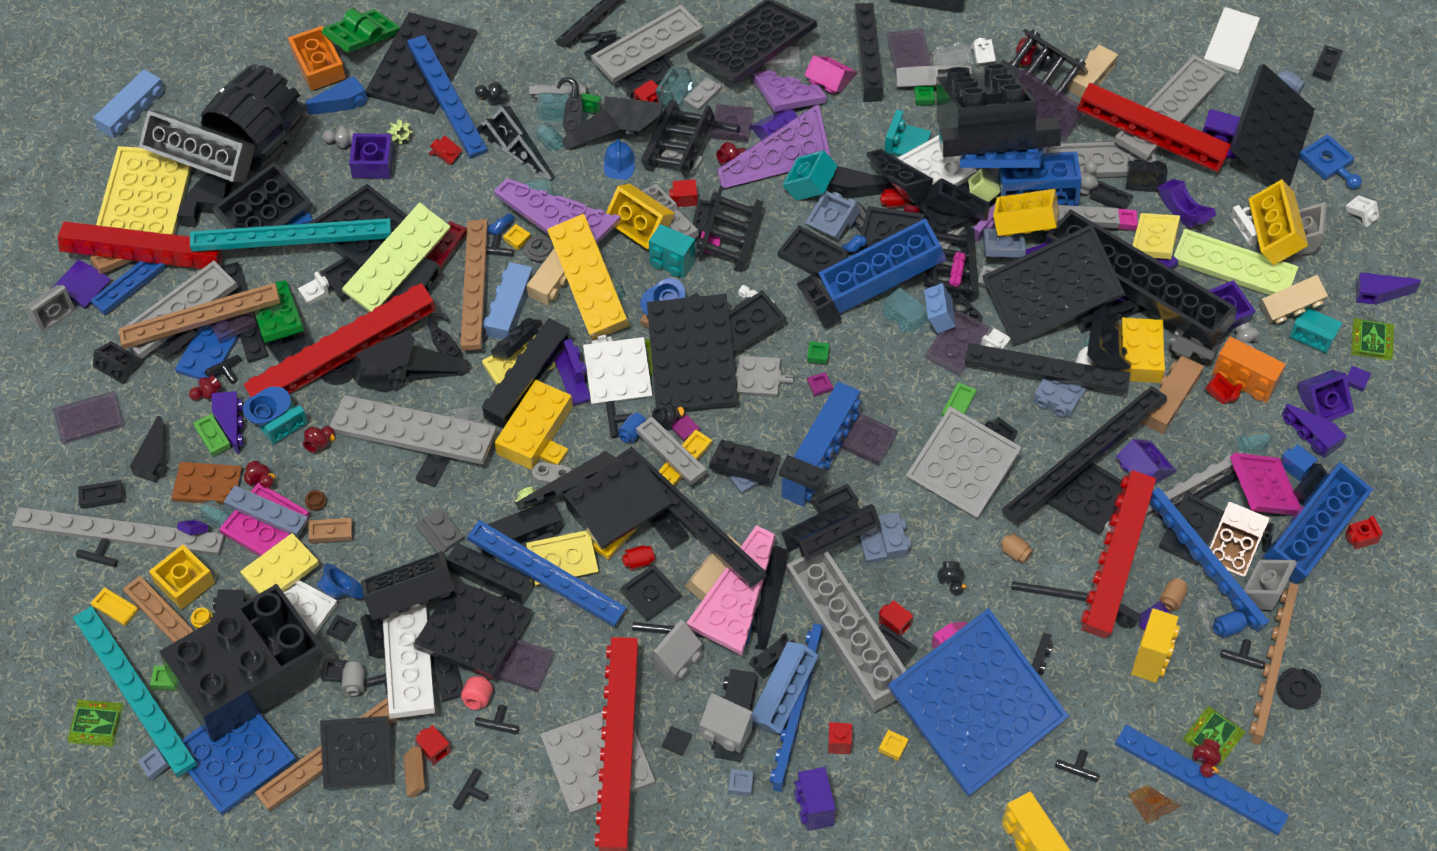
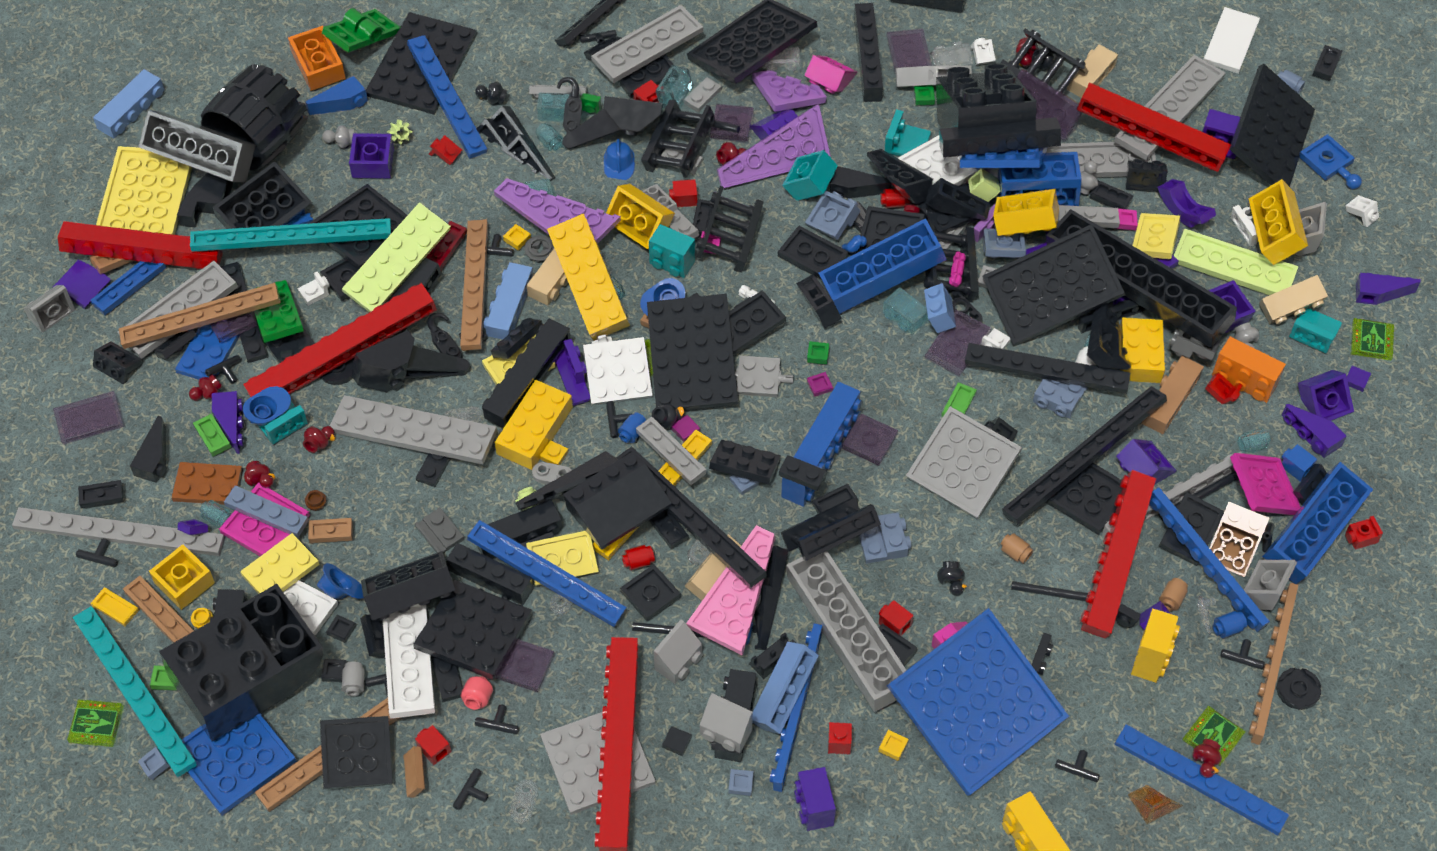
blue arm [488,213,515,235] -> none

